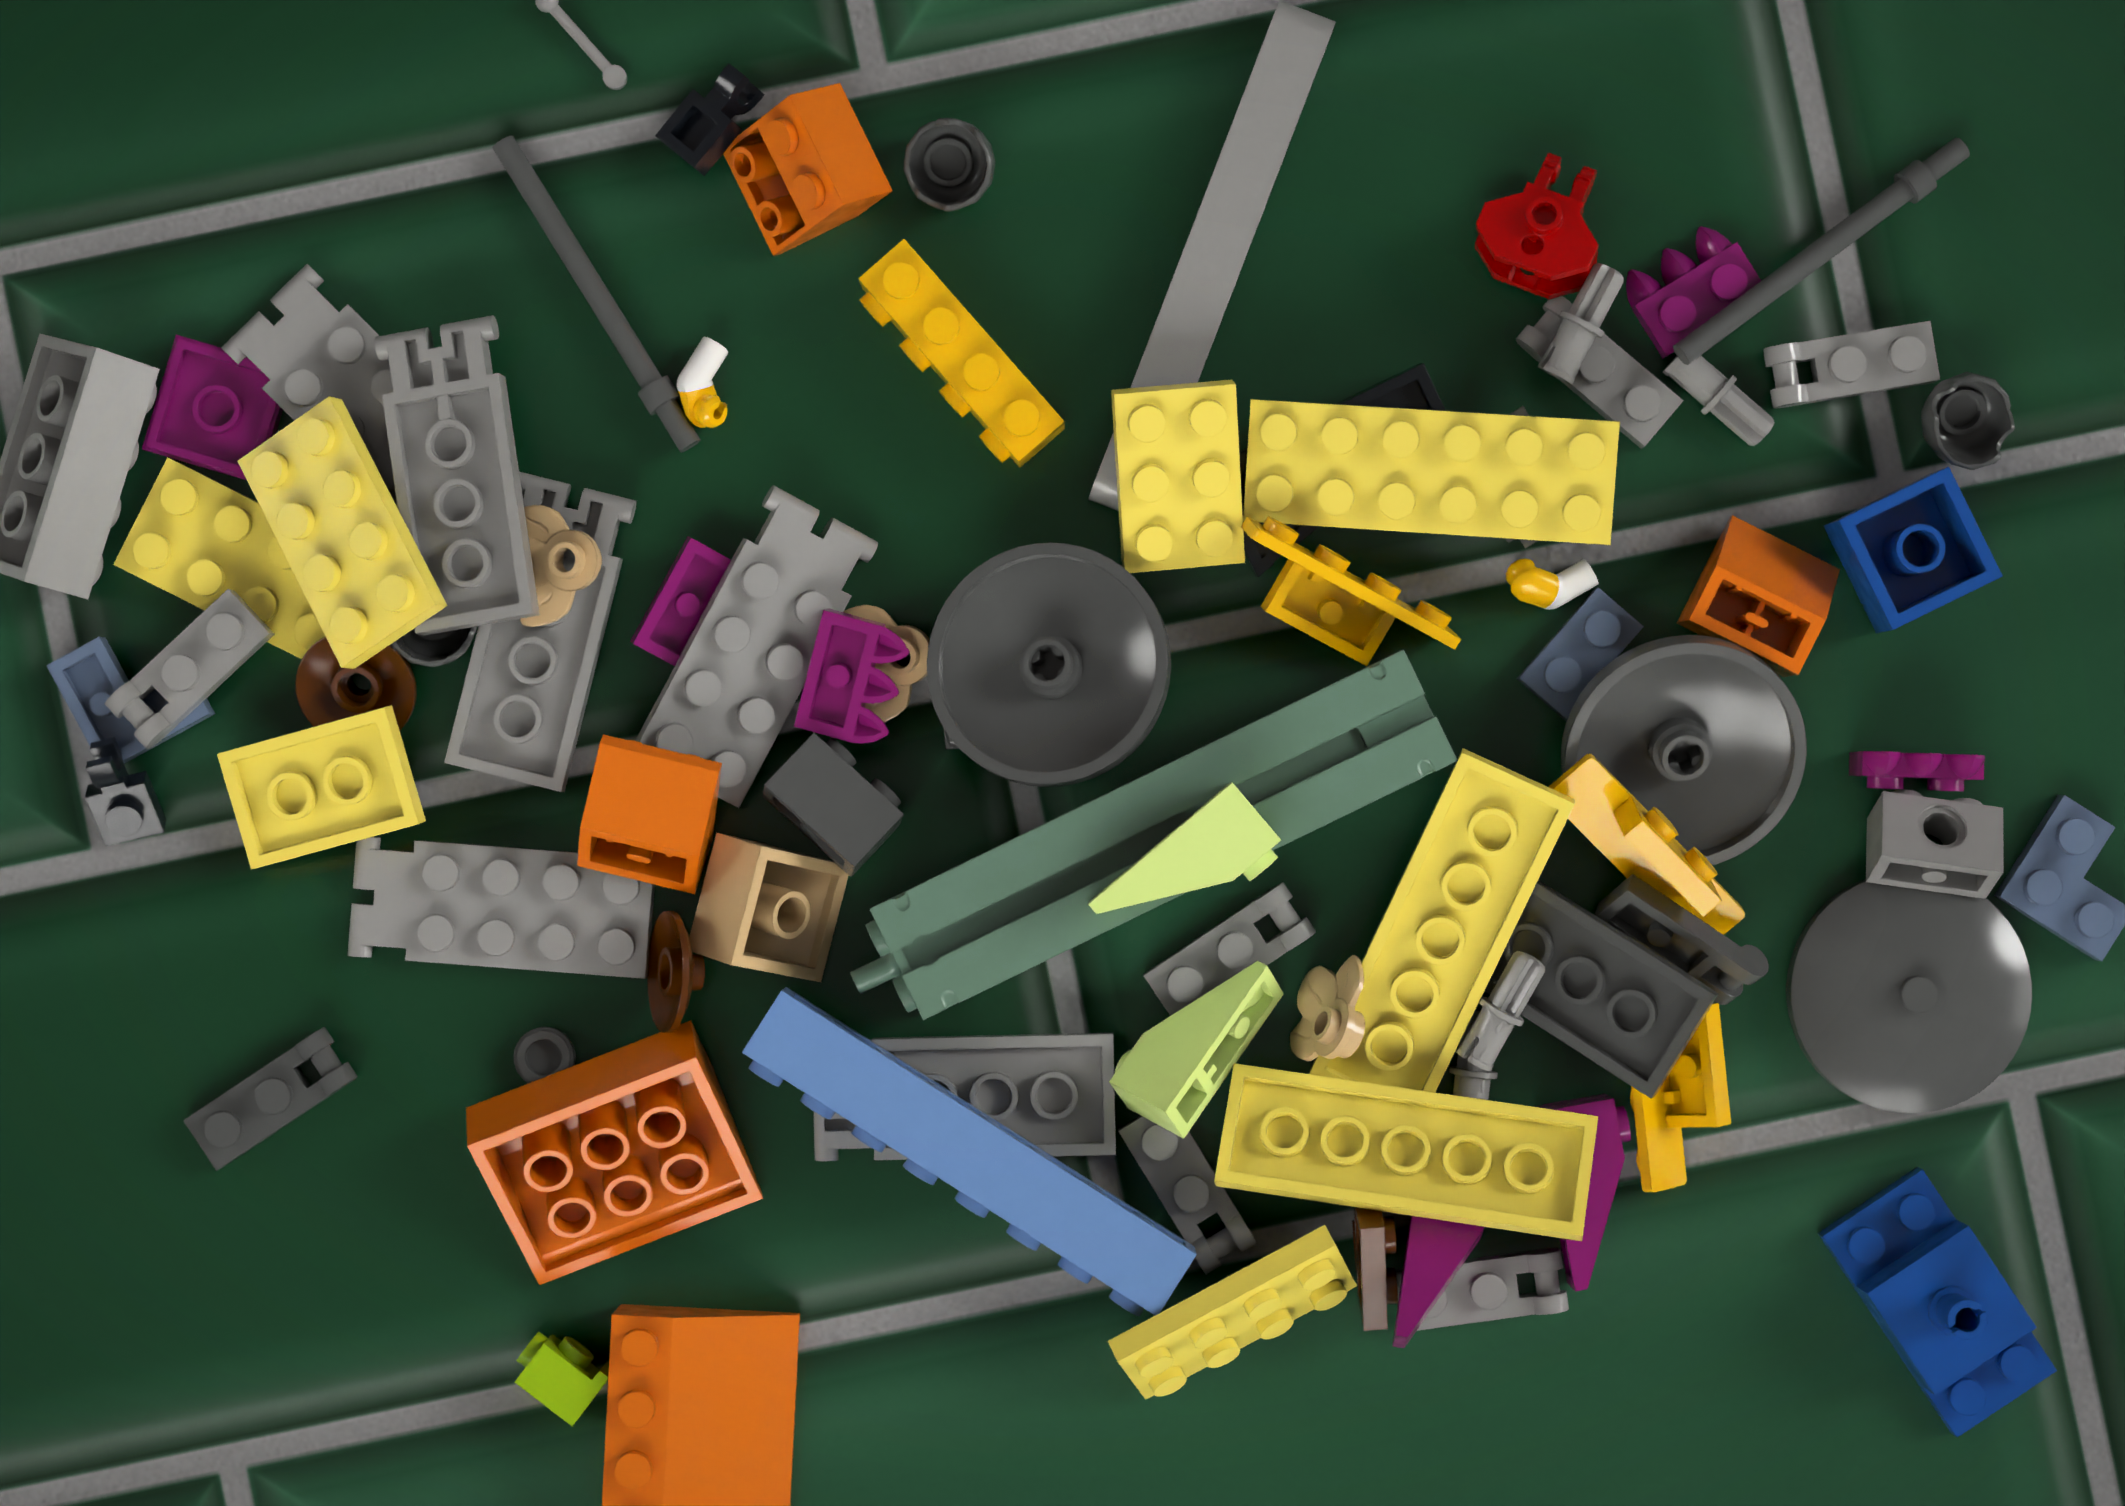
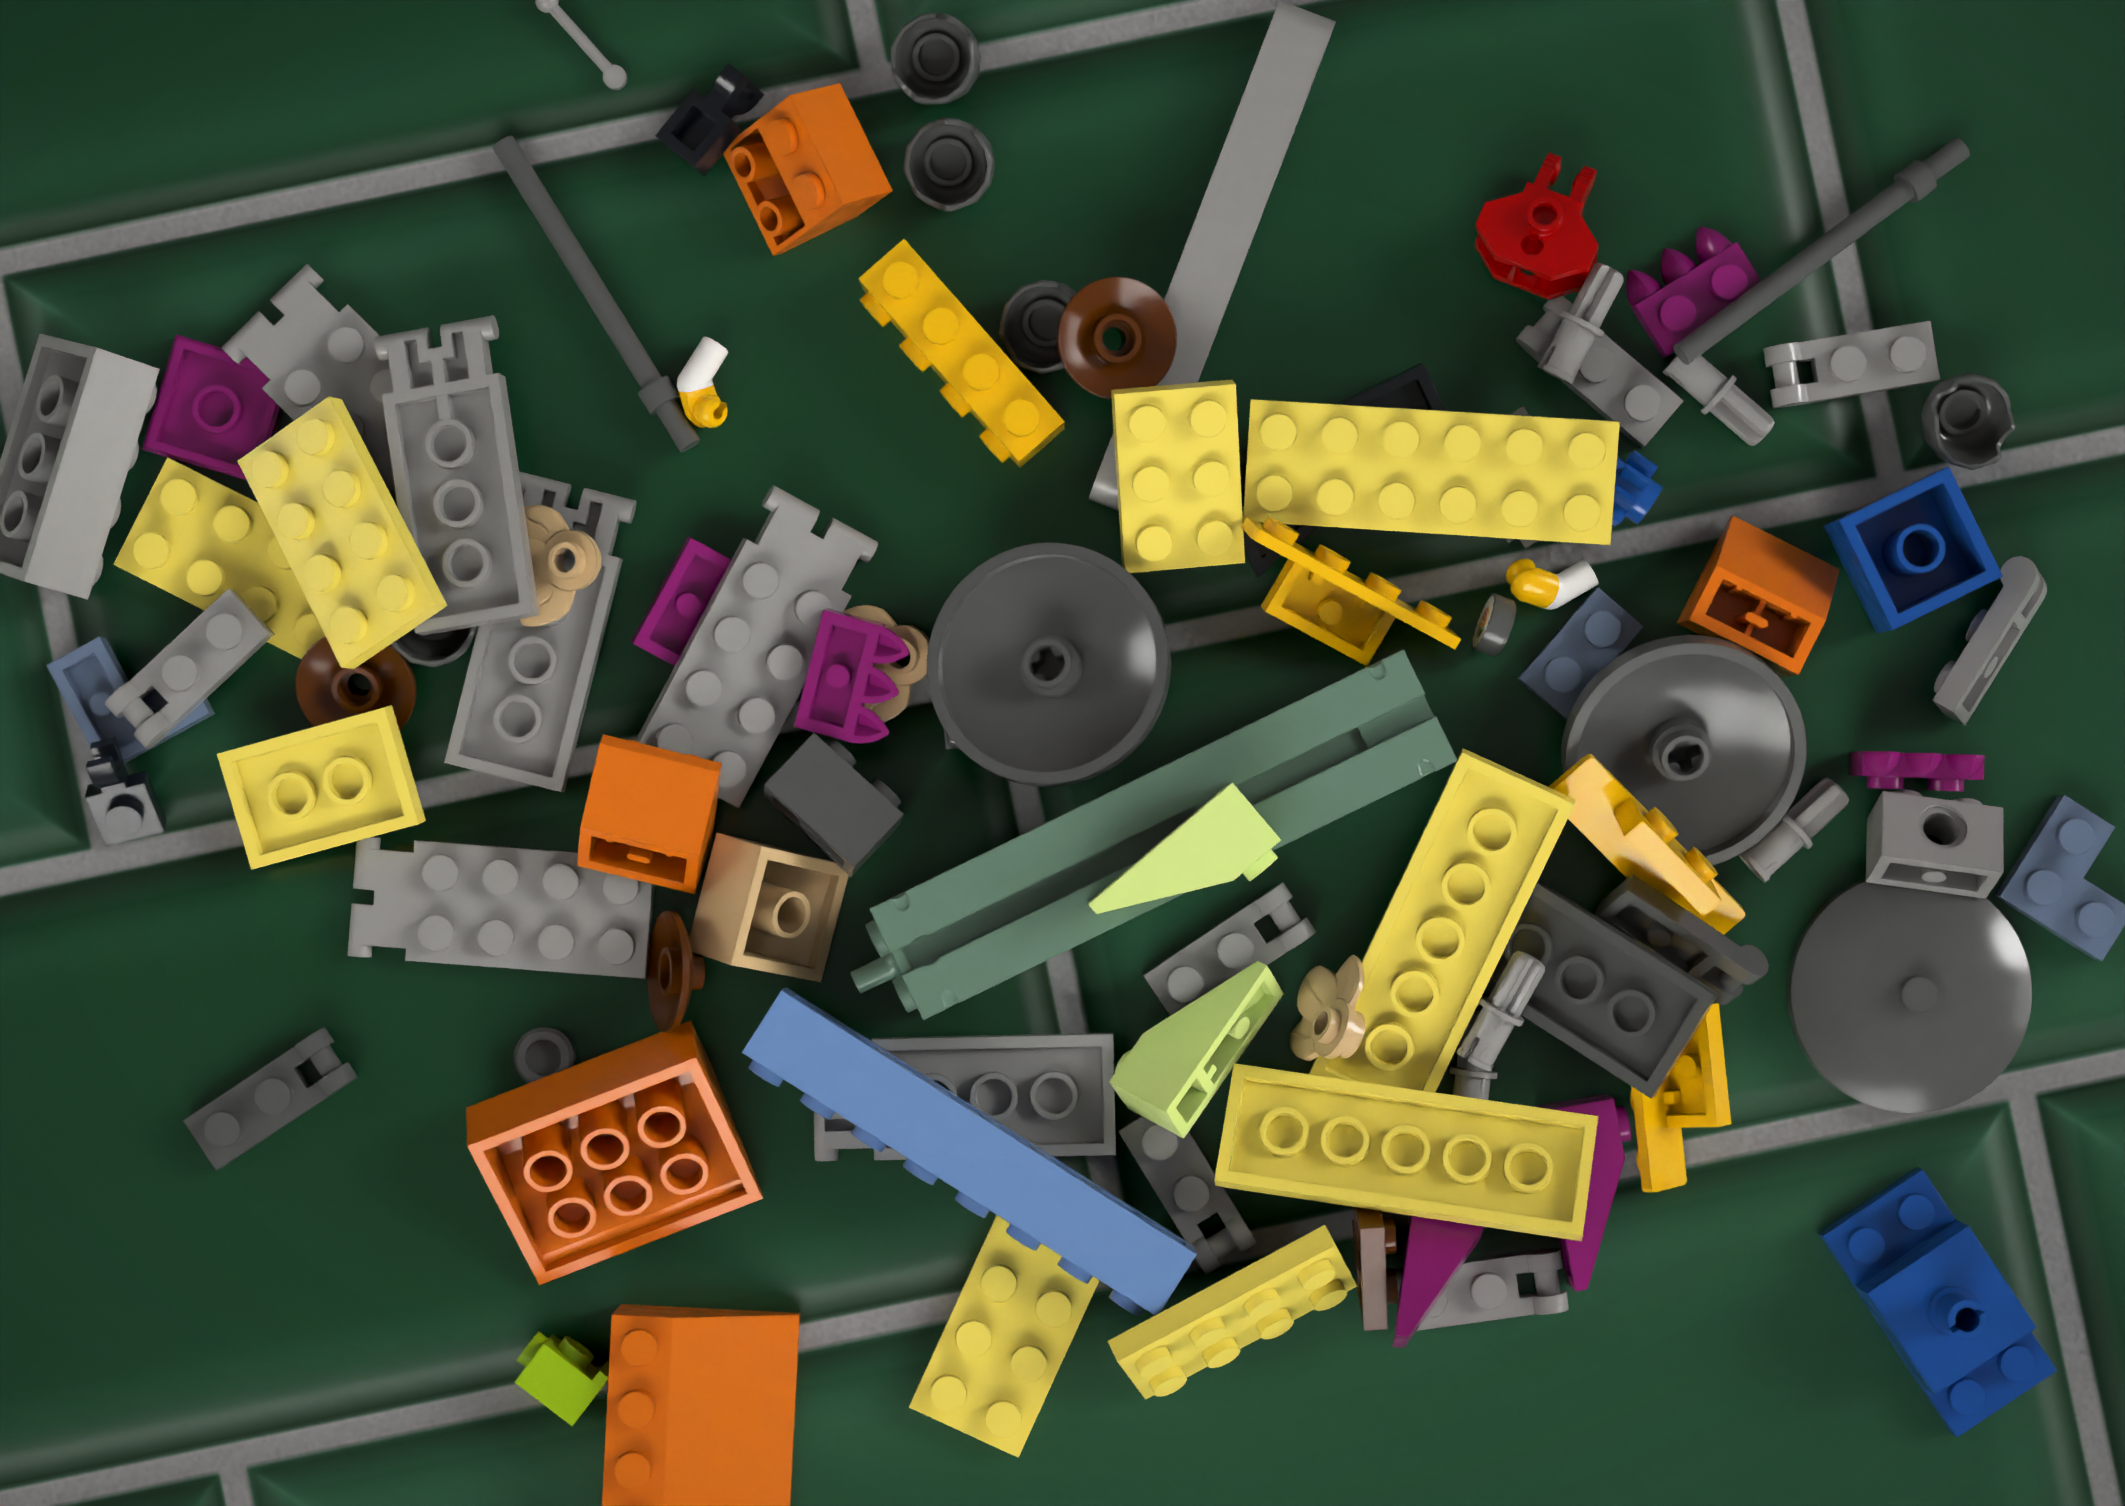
none -> dark grey hair [890,12,981,105]
none -> light yellow plate [909,1215,1099,1458]
none -> dark grey hair [999,279,1076,374]
none -> reddish brown dish [1057,277,1177,400]
none -> dark grey tile [1472,593,1517,657]
none -> blue gear [1612,450,1663,527]
none -> light grey axle [1739,778,1849,883]
none -> light grey plate [1932,556,2047,726]

